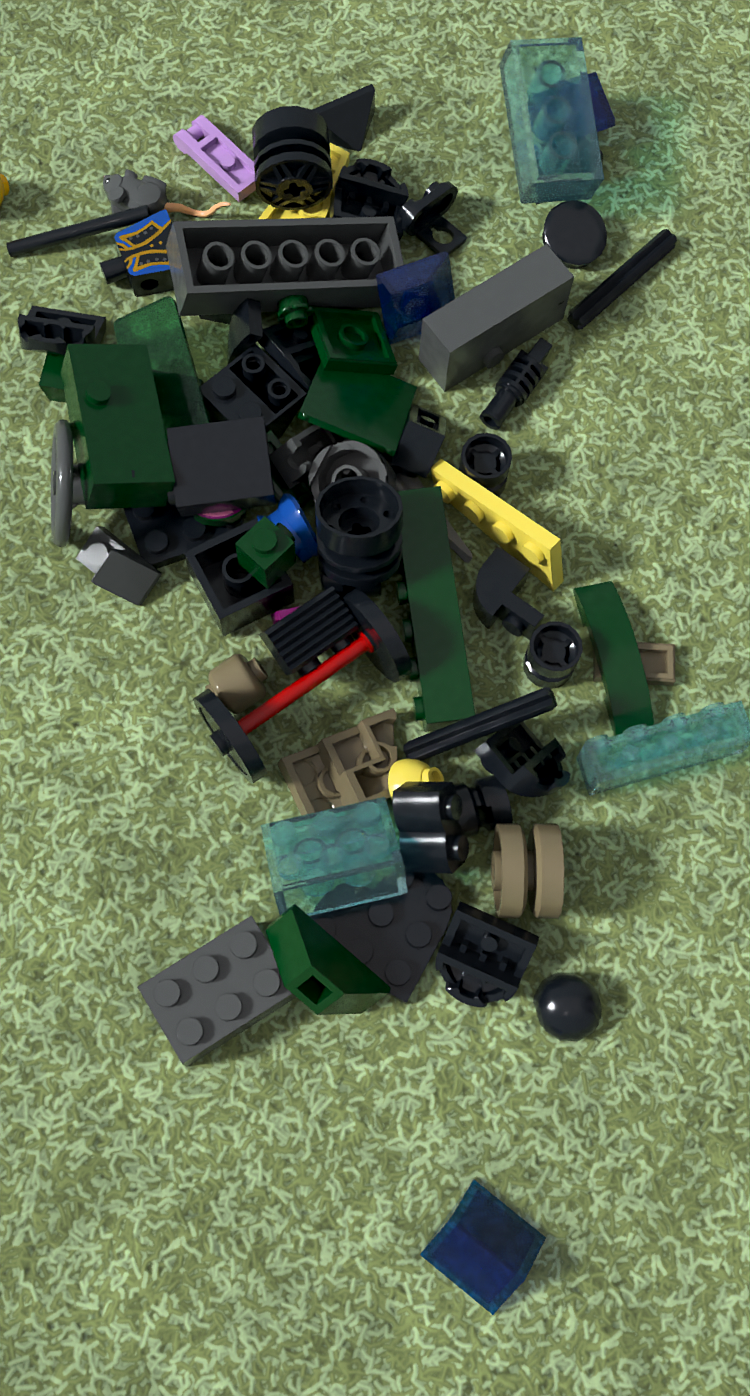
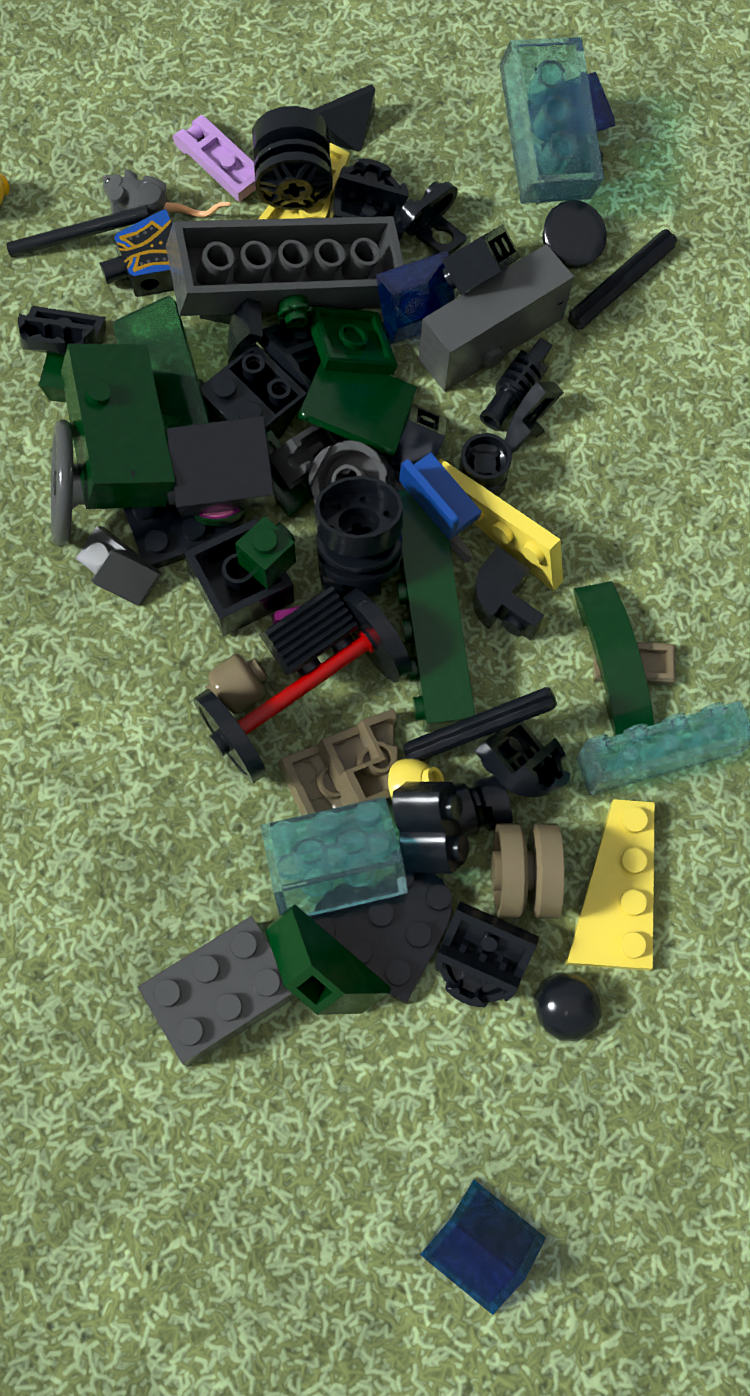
blue piece [257,493,317,563] -> none
black wheel [523,621,583,689] -> none
none -> blue panel [399,452,482,540]
none -> black brick [442,224,521,295]
none -> black slope [505,381,564,454]
none -> light yellow wing [565,799,655,971]

